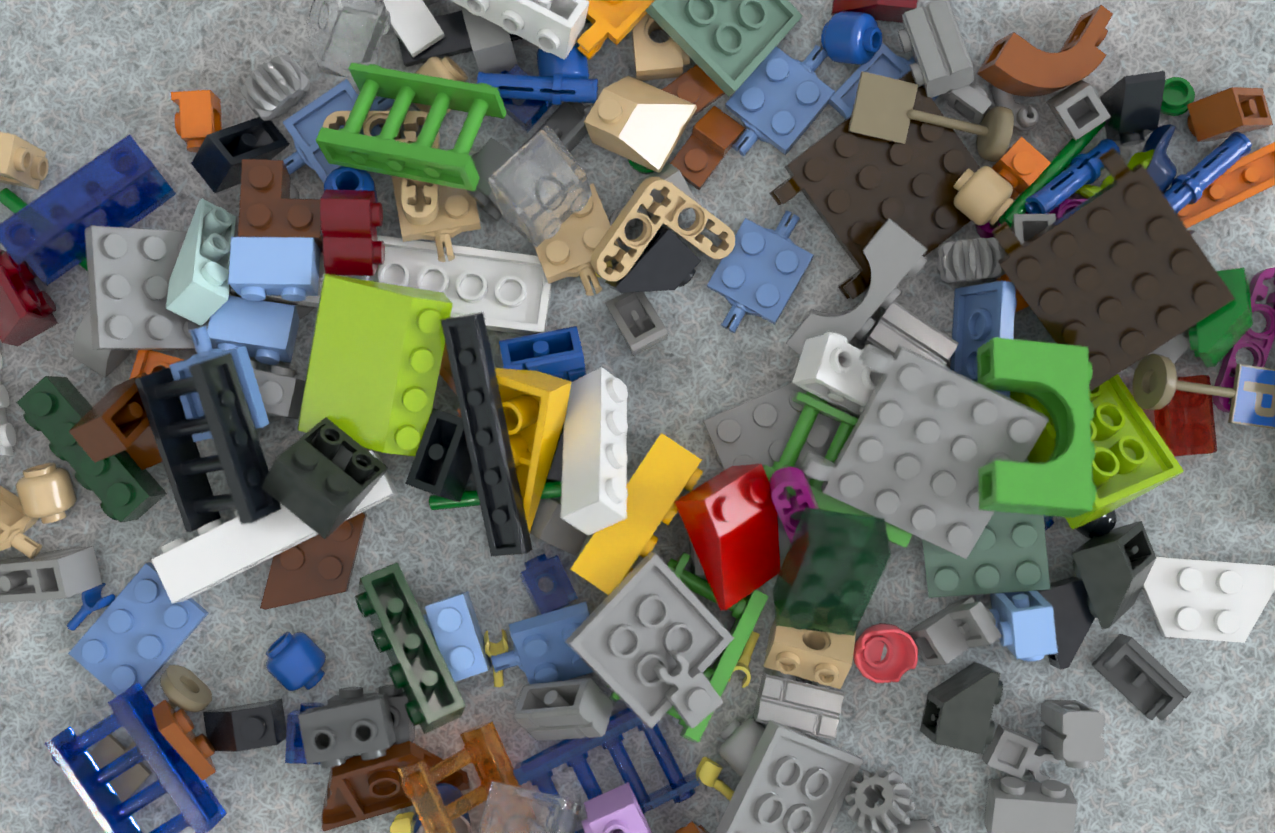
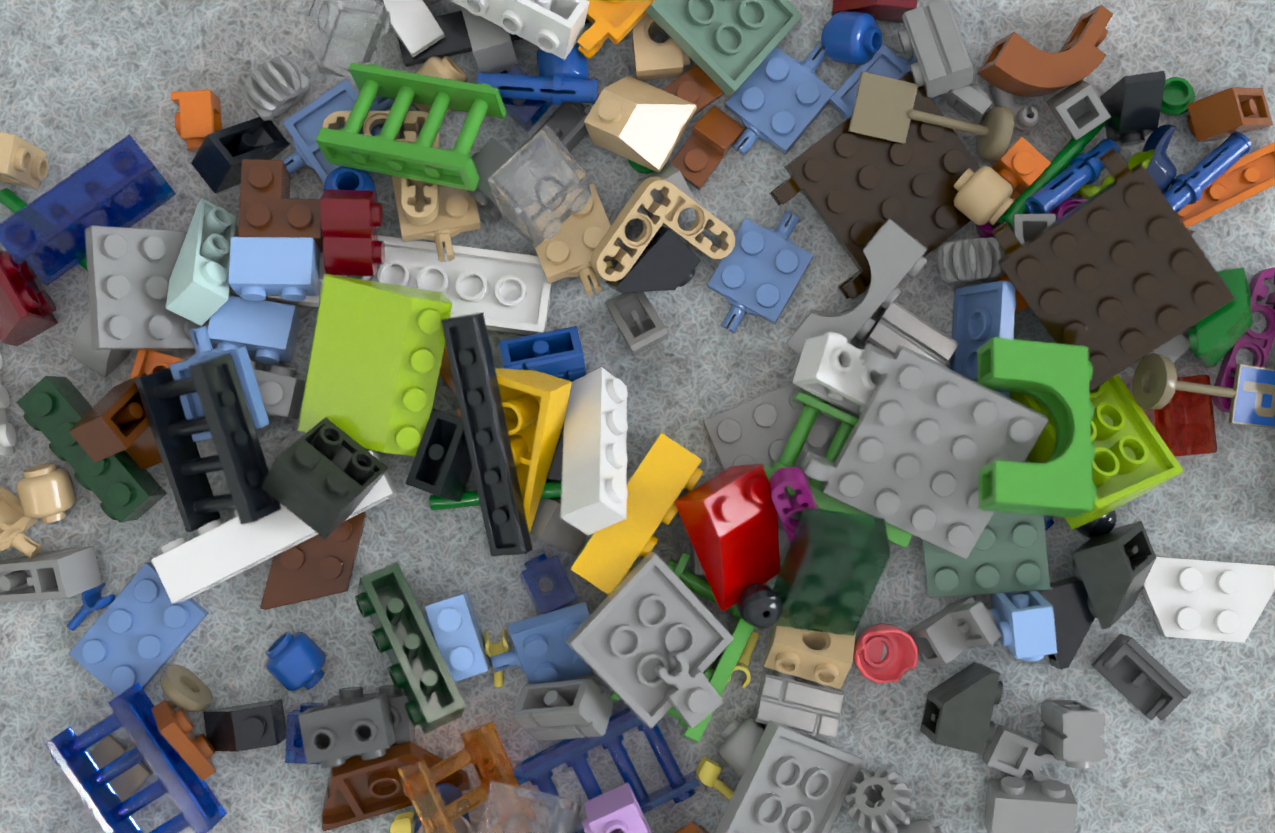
none -> black piece [737,583,783,629]

